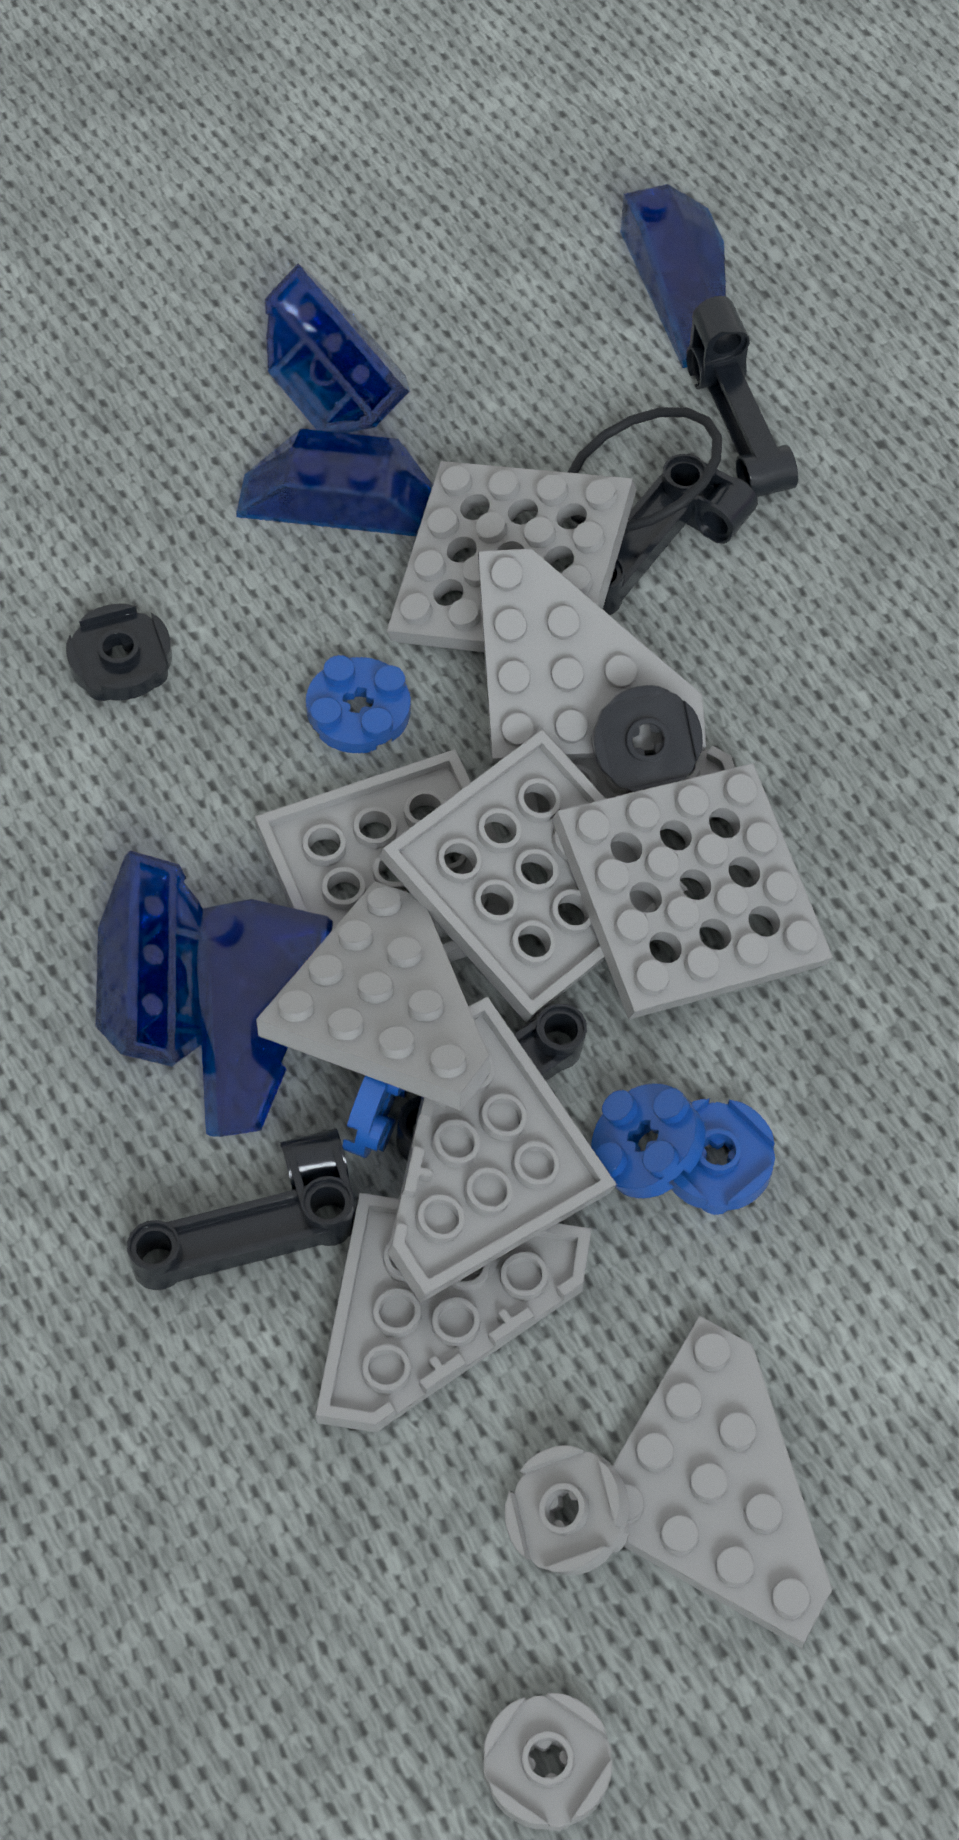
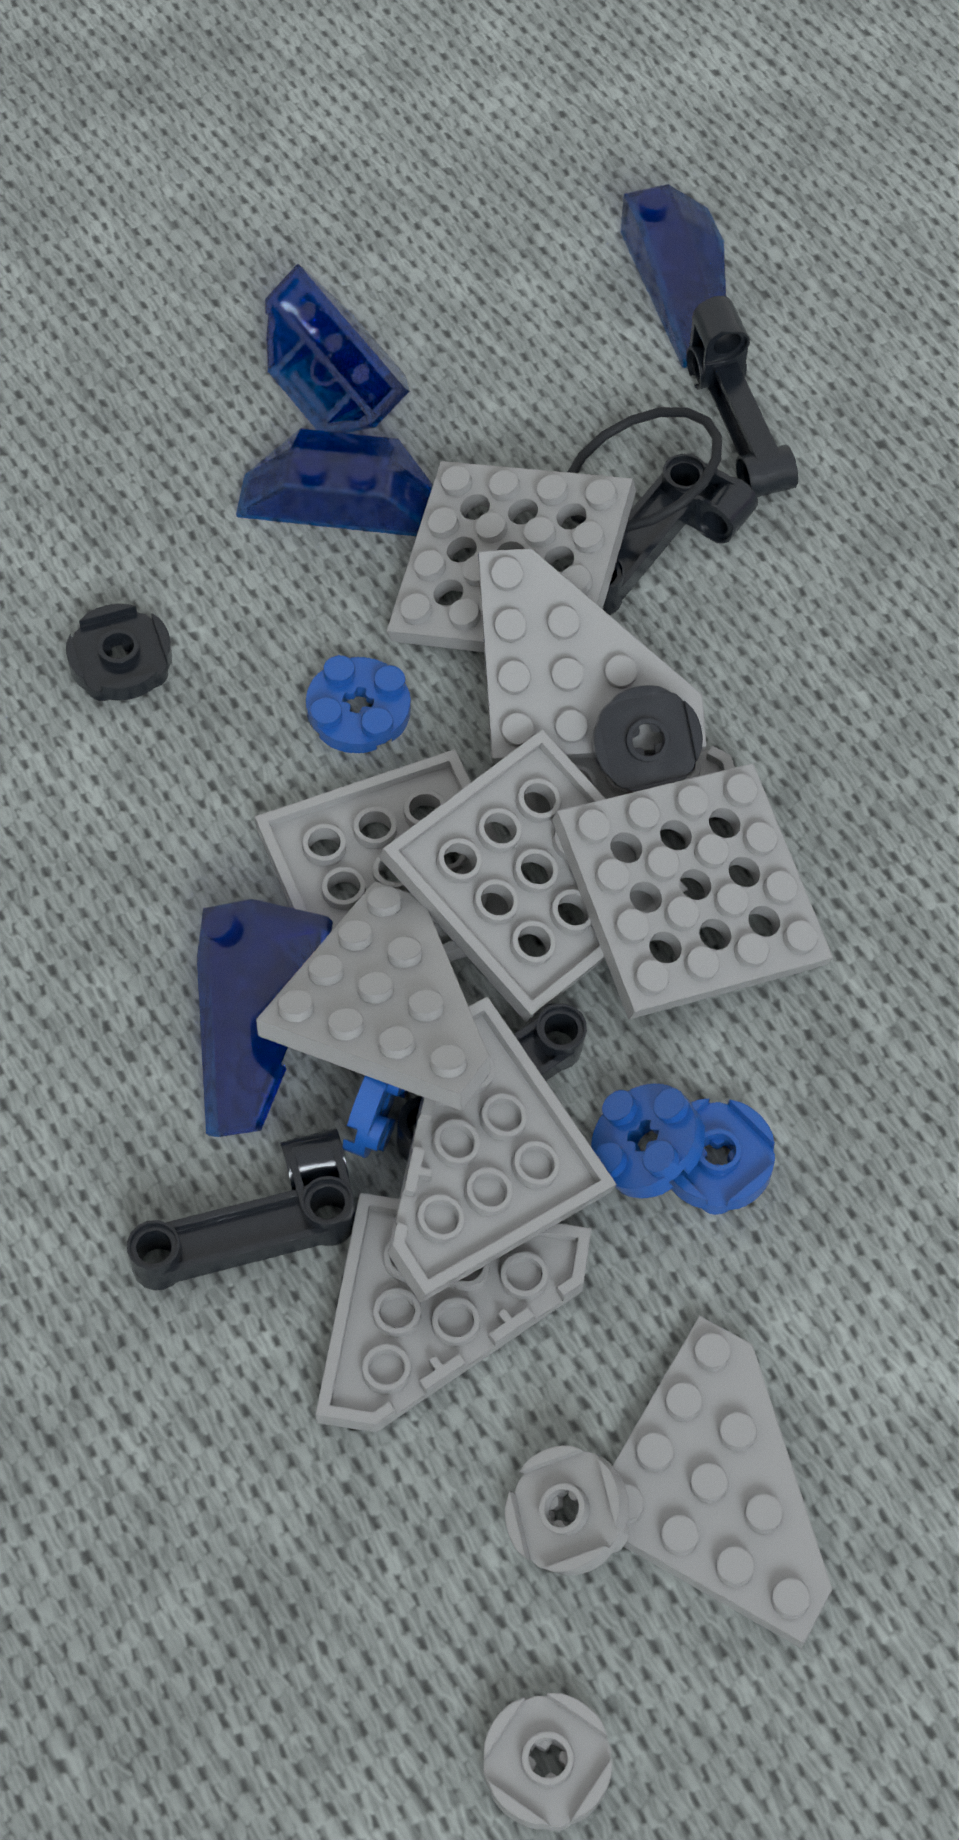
clear blue wedge [95,850,217,1067] -> none

